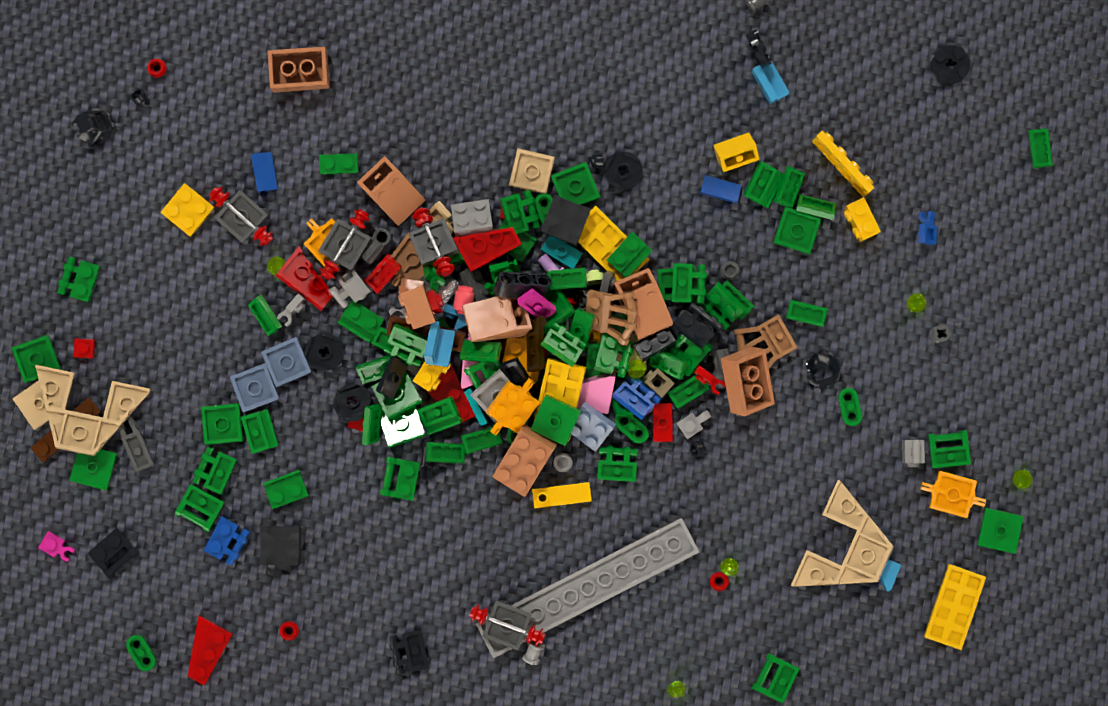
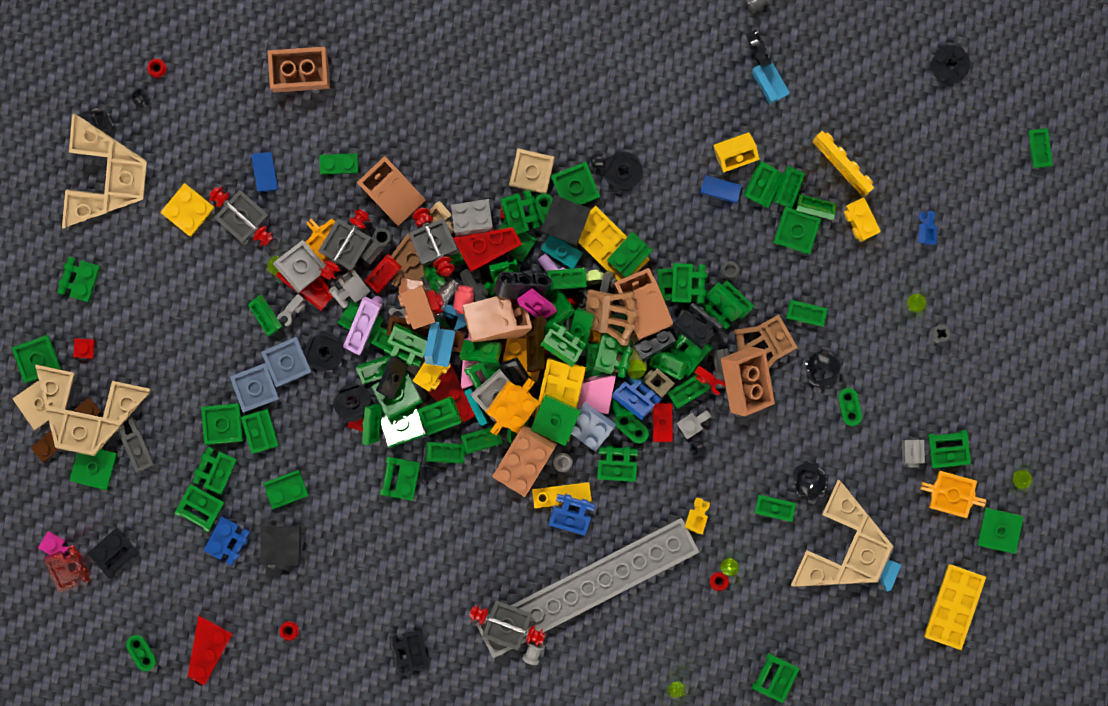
none -> clear red plate [43,546,90,593]
none -> tan wing [62,113,147,228]
none -> light grey plate [273,240,325,293]
none -> lavender piece [343,296,383,355]
none -> blue plate [548,494,595,536]
none -> yellow plate [684,498,710,534]
none -> green plate [754,494,796,522]
none -> black helmet [793,461,828,501]

